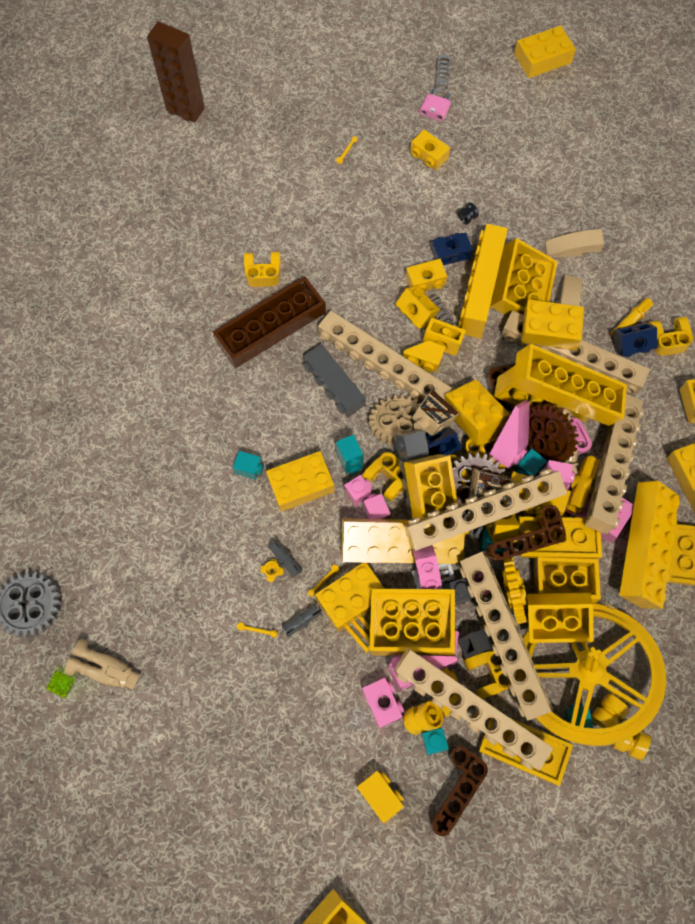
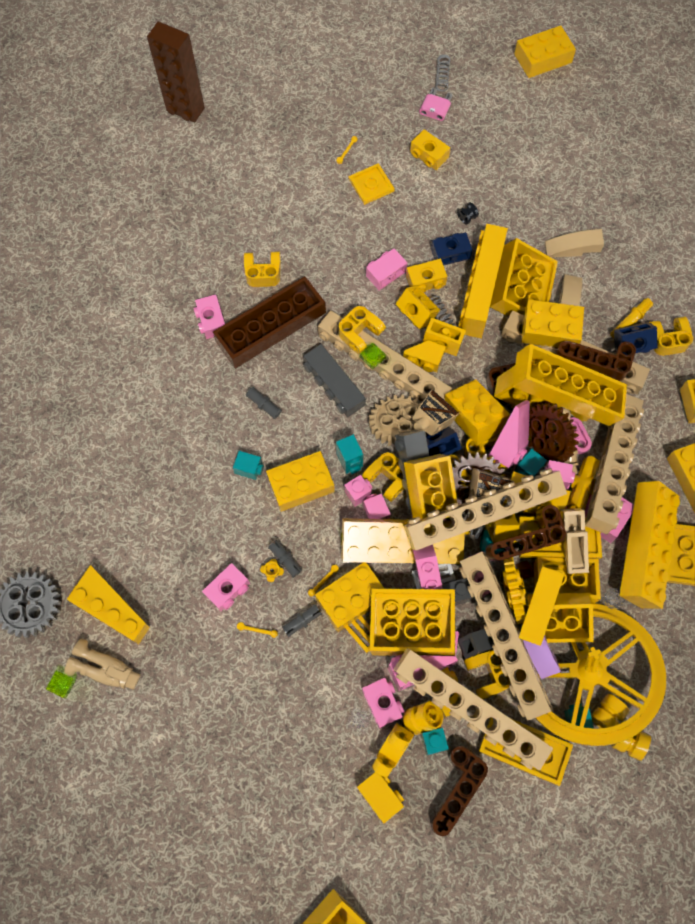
none -> yellow wedge [67,565,150,645]
none -> bright pink brick [194,295,225,339]
none -> bright pink brick [202,563,250,611]
none -> dark grey pin [246,387,282,419]
none -> yellow piece [339,306,386,354]
none -> yellow tile [348,163,395,205]
none -> clear neon green plate [360,343,386,370]
none -> bright pink brick [366,248,408,290]
none -> yellow piece [372,723,415,777]
none -> dark orange piece [515,560,533,580]
none -> yellow sticker [519,566,564,646]
none -> lavender slope [523,635,562,679]
none -> reddish brown beam [555,341,636,381]
none -> tan slope [560,508,589,574]

